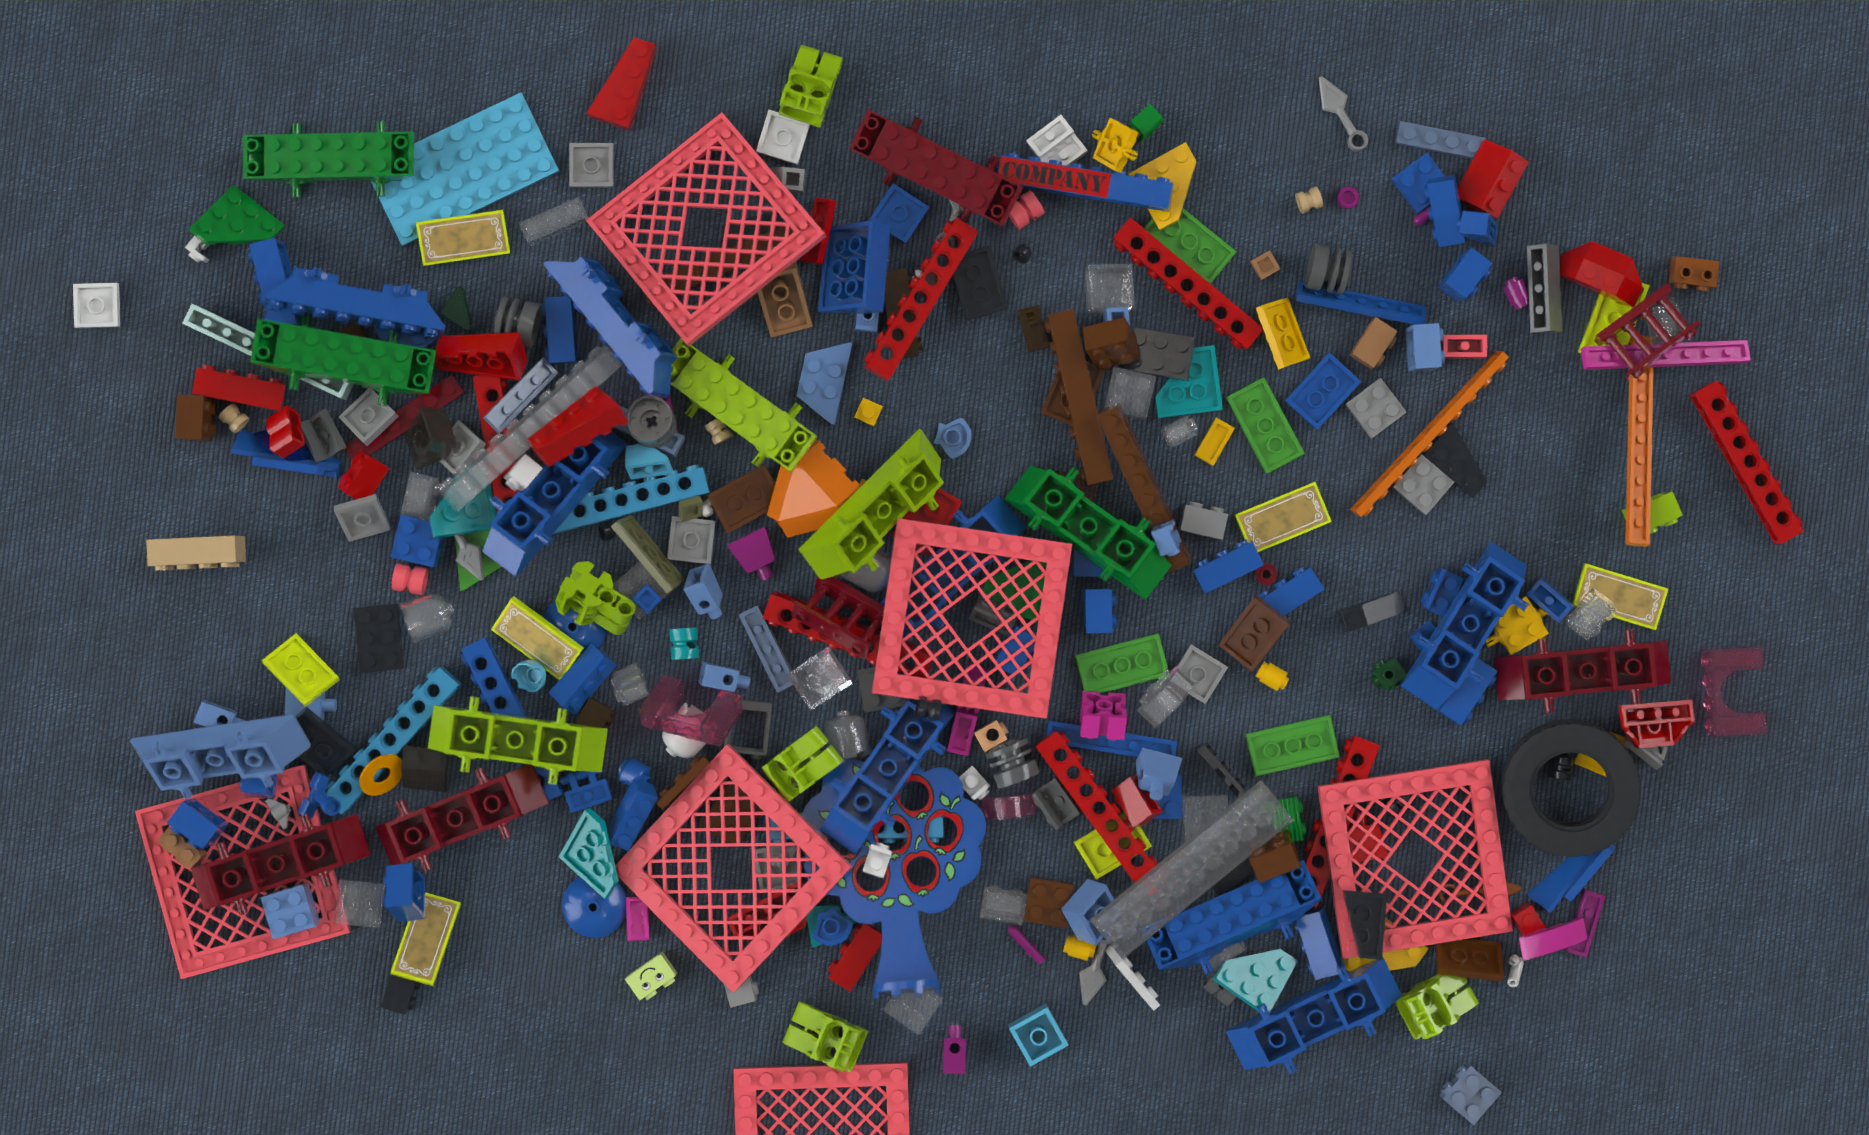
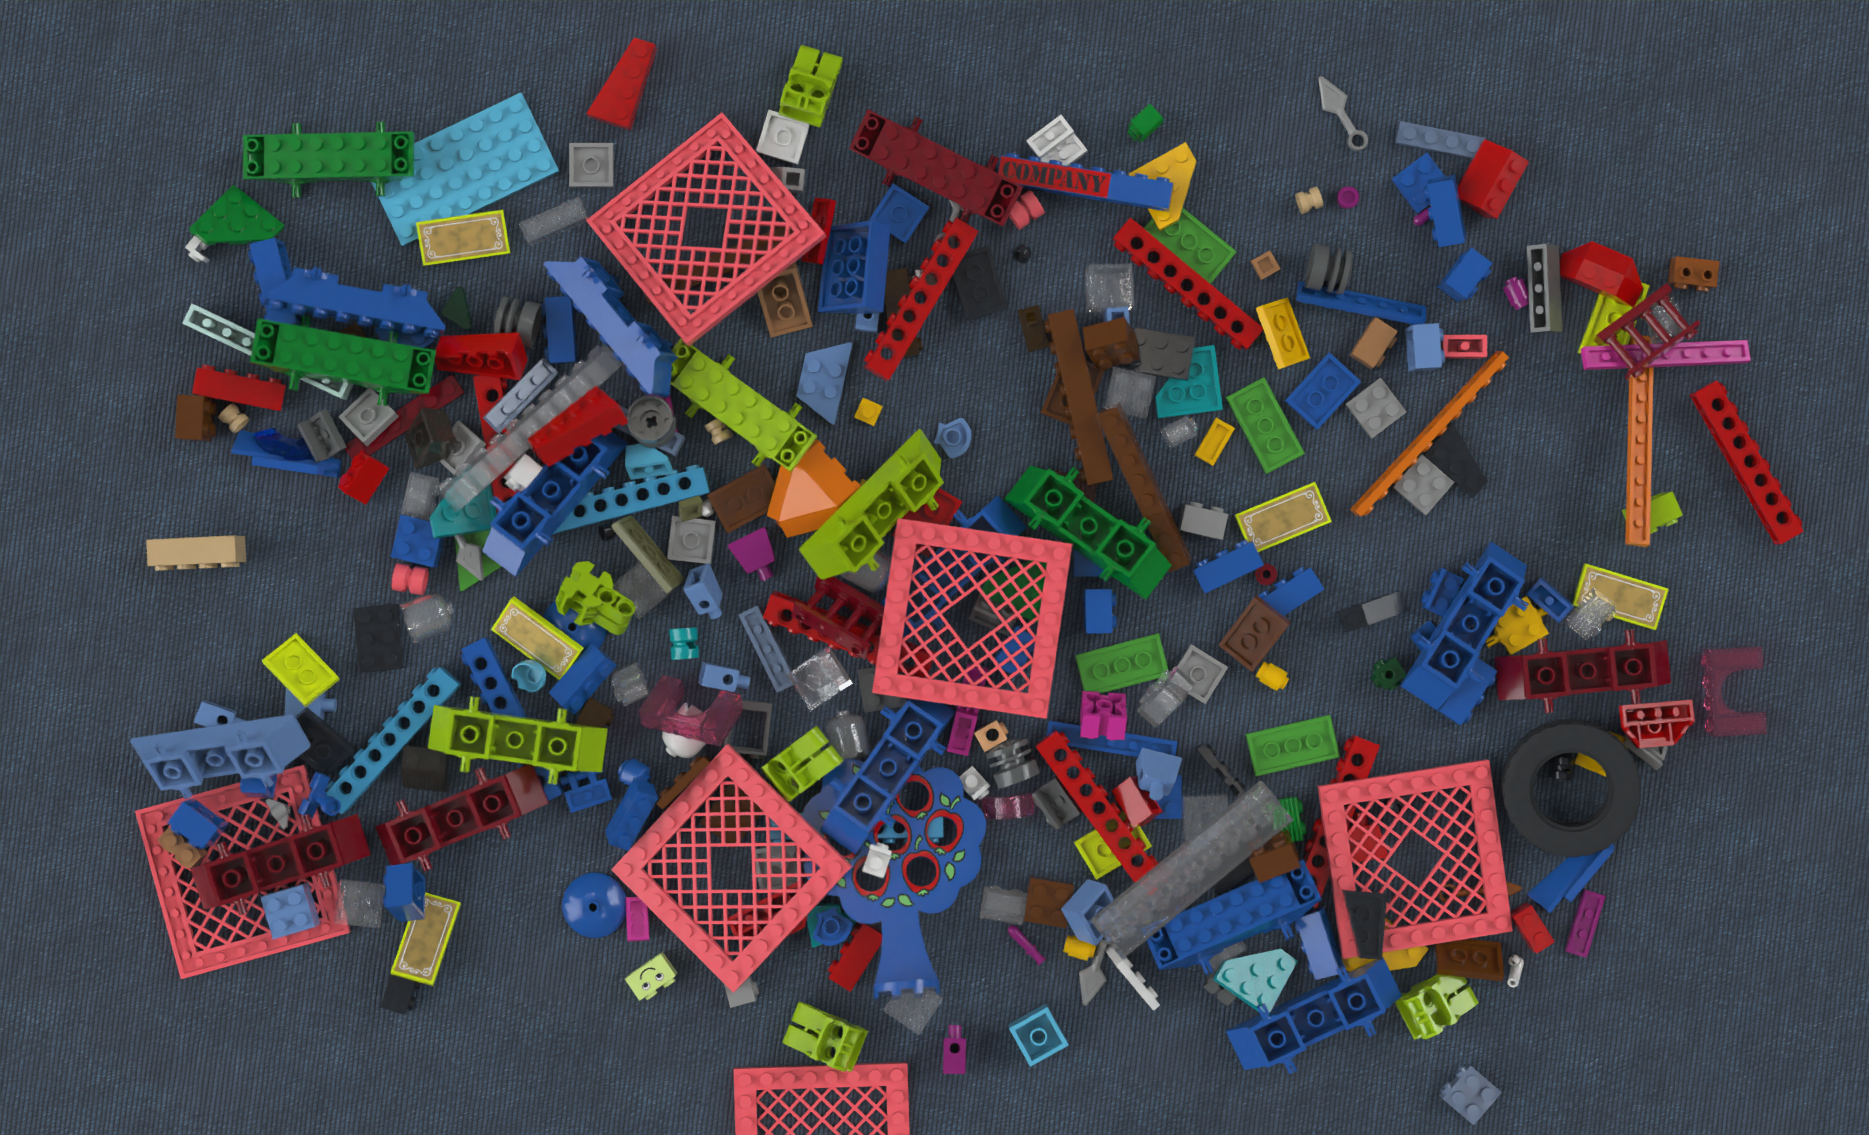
white plate [73,283,120,328] -> none
red brick [266,405,305,458] -> none
light grey plate [334,494,391,542] -> none
light orange gear [359,754,404,796] -> none
teal plate [559,808,619,899] -> none
blue tile [631,584,663,615] -> none
black wheel [915,696,941,722] -> none
yellow plate [1092,118,1139,173] -> none
medium blue brick [1151,519,1181,557] -> none
blue slope [1457,211,1498,246] -> none
dark pink slope [1519,918,1587,960] -> none

